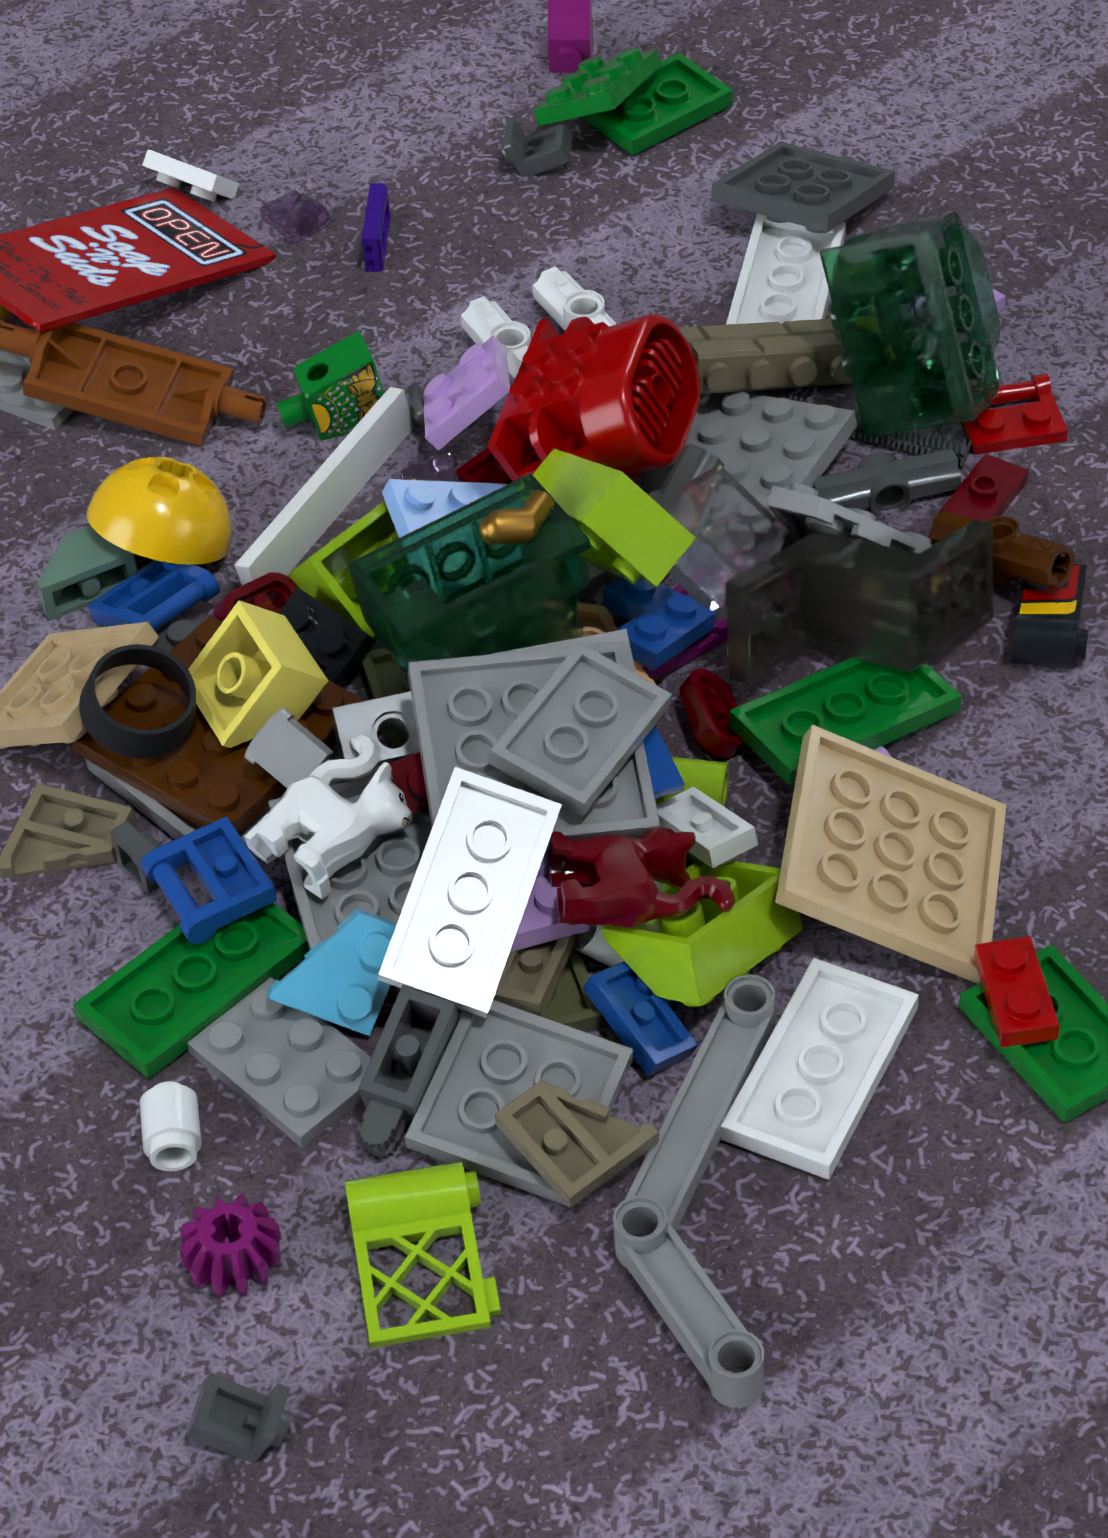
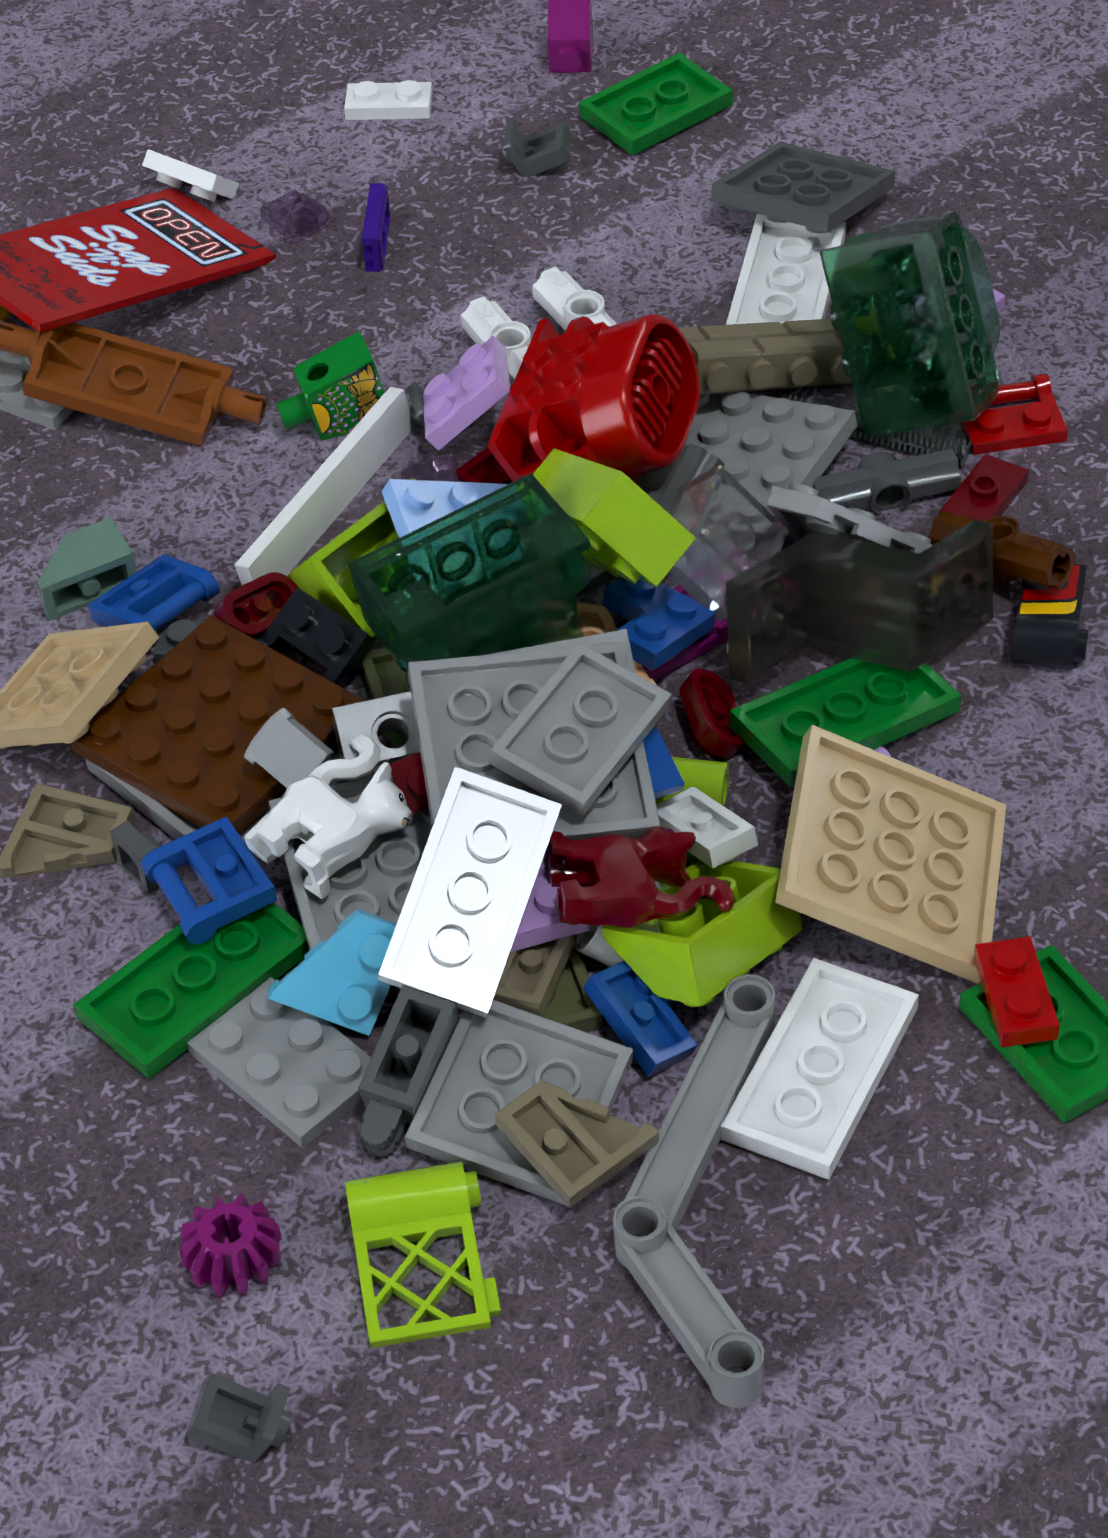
black tyre [79,644,196,759] -> none
yellow piece [86,457,232,565] -> none
white brick [139,1081,202,1171] -> none
light yellow slope [188,600,328,748] -> none
pearl gold arm [479,490,554,545] -> none
green plate [533,47,661,126] -> none
none -> white plate [344,80,433,120]

